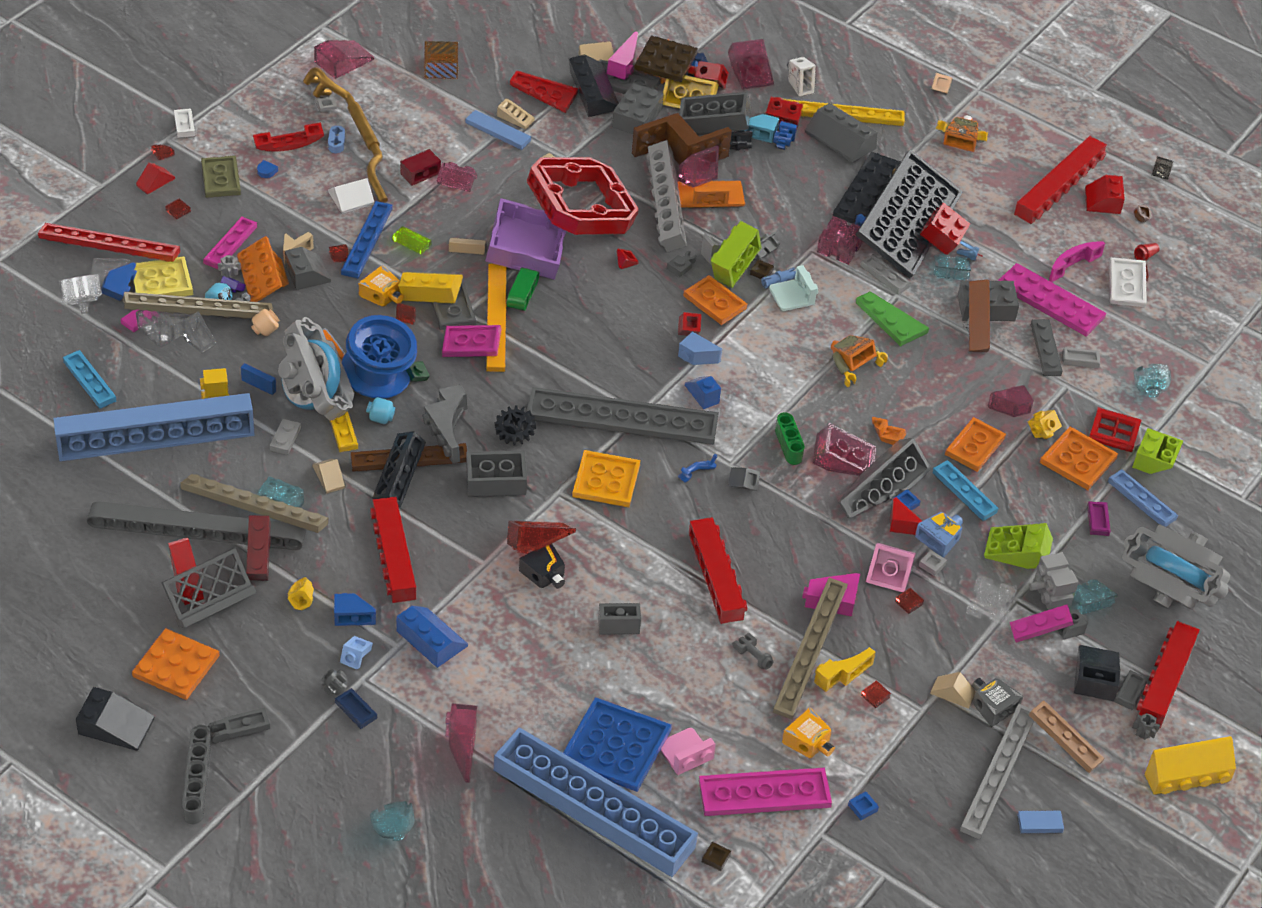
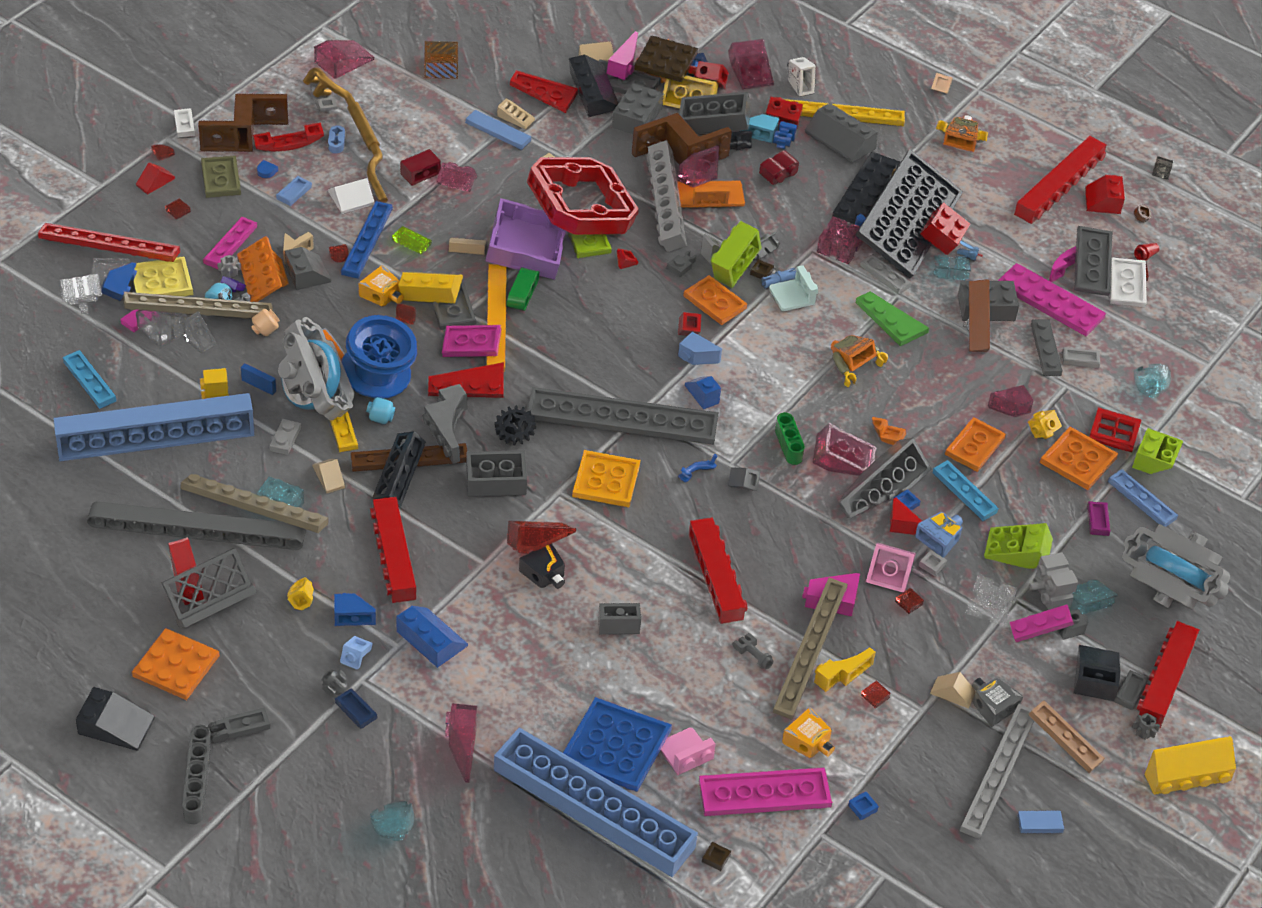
dark red brick [246,515,271,581] -> none
dark green plate [406,361,430,381] -> none
none -> reddish brown bracket [198,94,289,152]
none -> medium blue tile [276,176,312,206]
none -> red wing [428,362,504,398]
none -> lime tile [568,232,612,258]
none -> dark red brick [759,150,799,185]
none -> dark grey tile [1074,226,1113,296]

